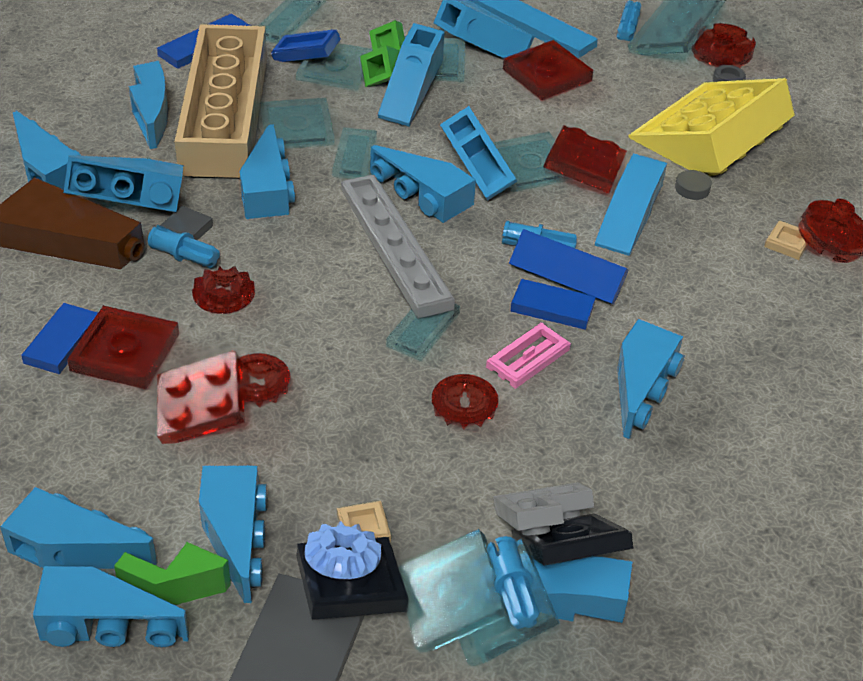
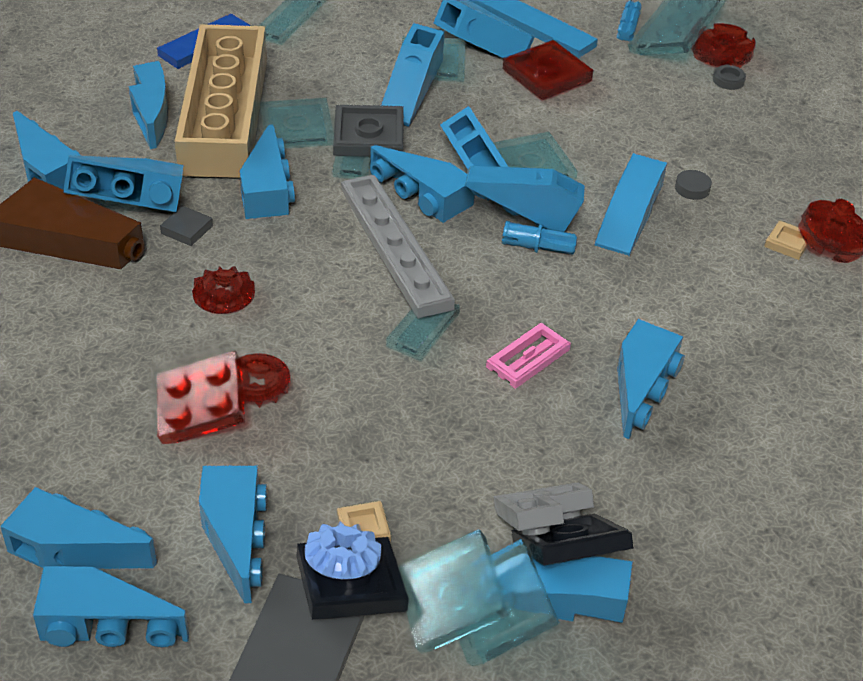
blue tile [21,303,100,374] -> none
clear red plate [67,305,179,389] -> none
bright green slope [114,542,231,605] -> none
dark azure axle [148,225,220,268] -> none
blue tile [271,29,341,62] -> none
clear light blue tile [296,43,373,91] -> none
bright green slope [360,20,405,87] -> none
clear red gear [431,374,498,429] -> none
dark azure axle [487,536,539,629] -> none
blue tile [509,229,629,305] -> none
blue tile [511,279,596,330] -> none
clear red plate [544,125,627,193] -> none
light yellow slope [628,78,795,176] -> none
none -> dark grey tile [333,104,403,156]
none -> dark azure slope [465,166,585,232]

